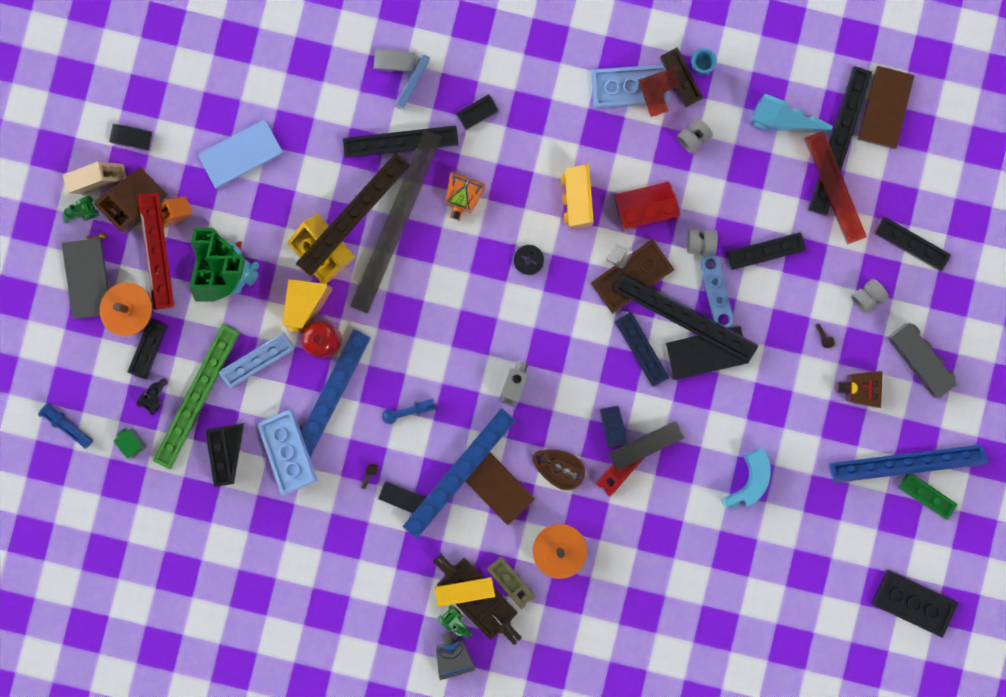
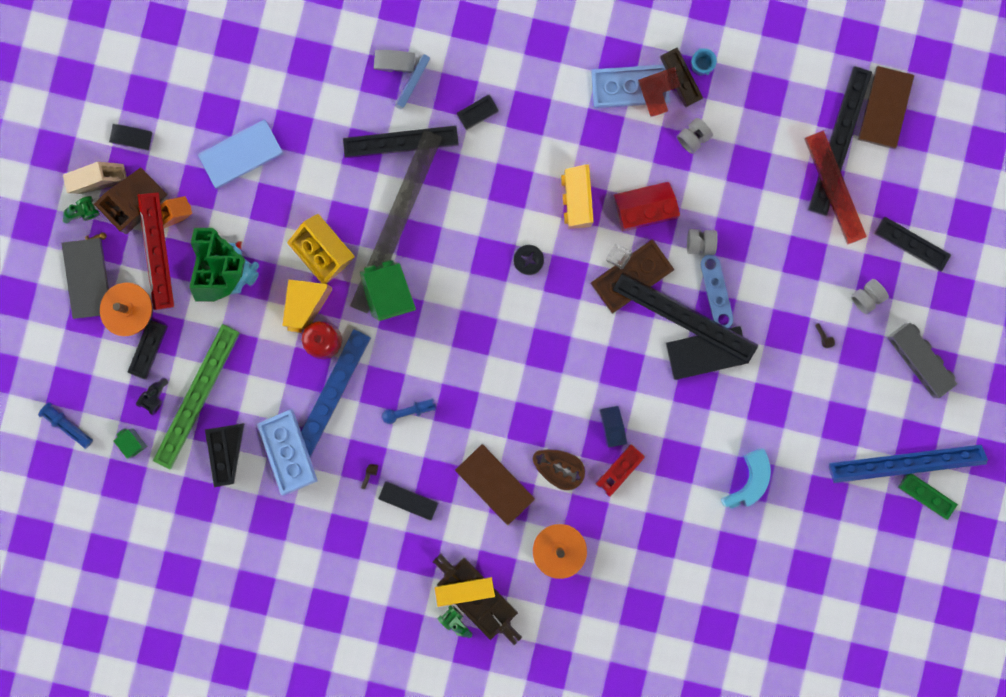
light blue tile [219,332,295,389] -> none
dark brown tile [296,153,410,277] -> none
blue plate [402,408,516,539] -> none
dark grey torso [436,630,476,680] -> none
torso [445,172,486,221] -> none
olive plate [487,556,536,610] -> none
light grey torso [498,361,529,408] -> none
black tile [608,421,684,471] -> none
dark blue tile [614,312,669,387] -> none
black tile [727,232,806,270] -> none
medium azure wedge [750,94,833,134] -> none
reddish brown torso [835,371,883,408] -> none
black tile [871,569,958,638] -> none
none -> green slope [359,260,416,321]

